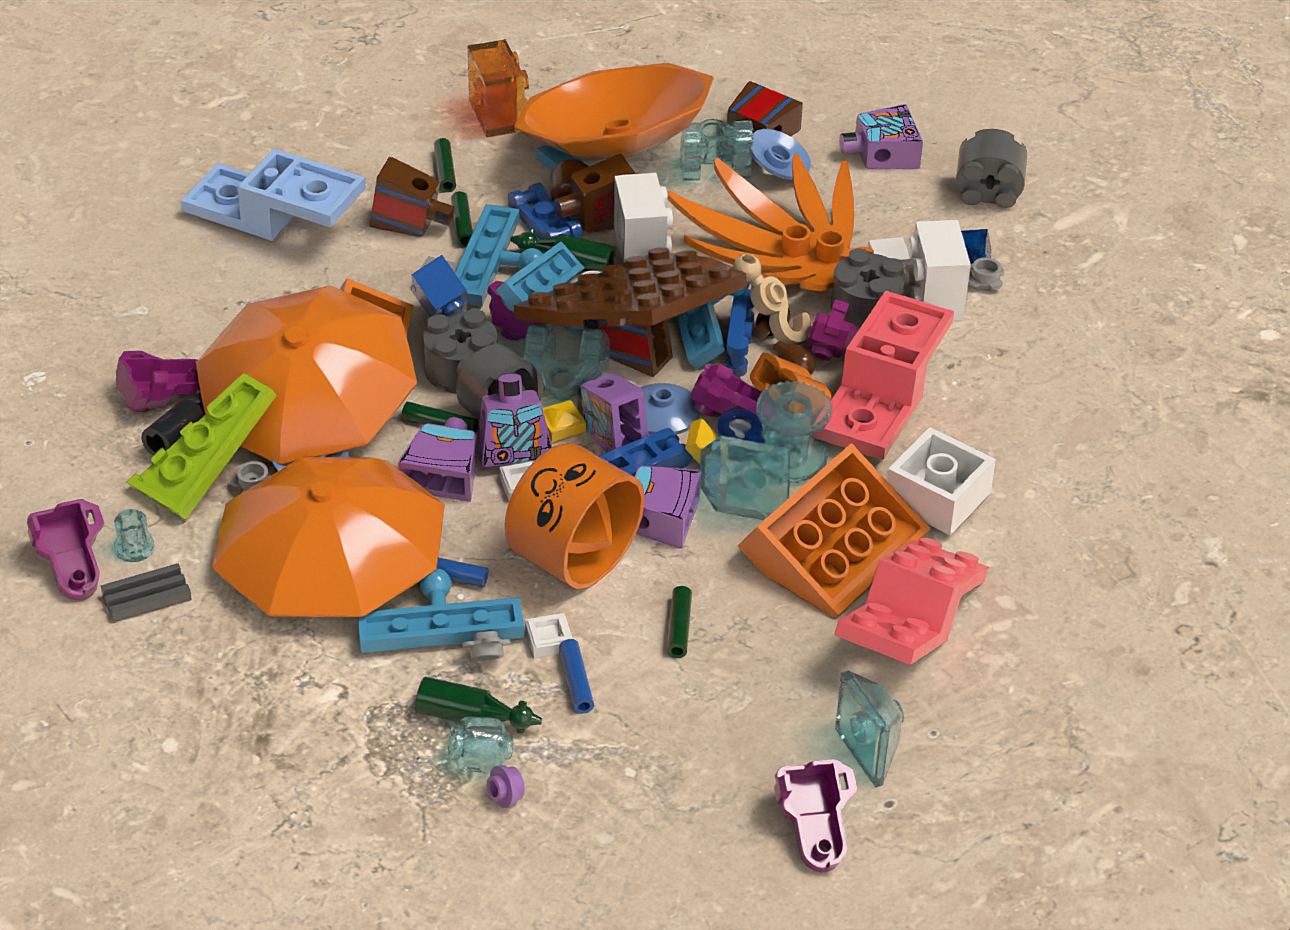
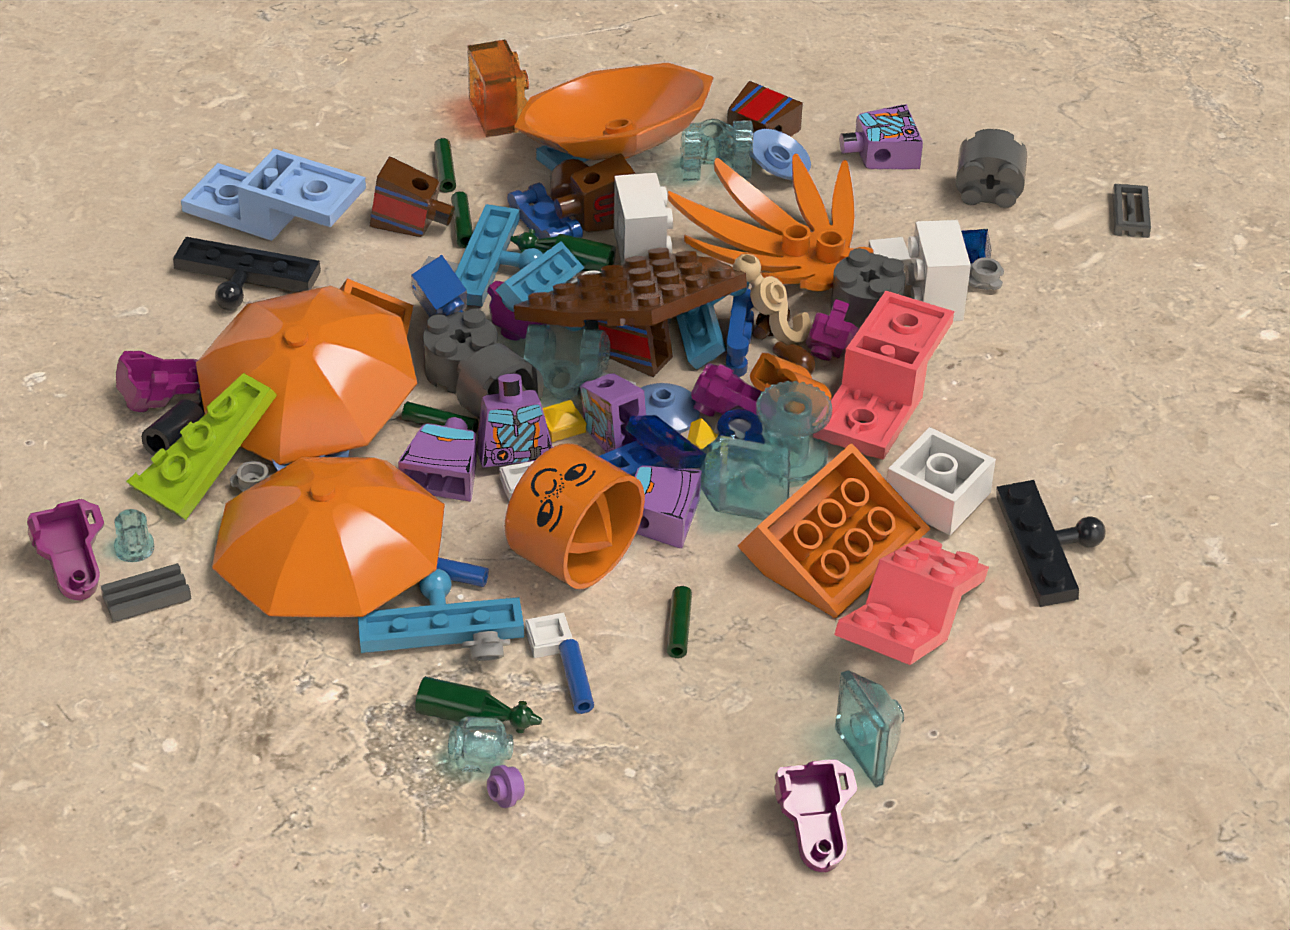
none -> black plate [173,237,321,310]
none -> clear blue plate [625,415,707,469]
none -> black plate [996,480,1106,607]
none -> dark grey tile [1112,184,1151,238]

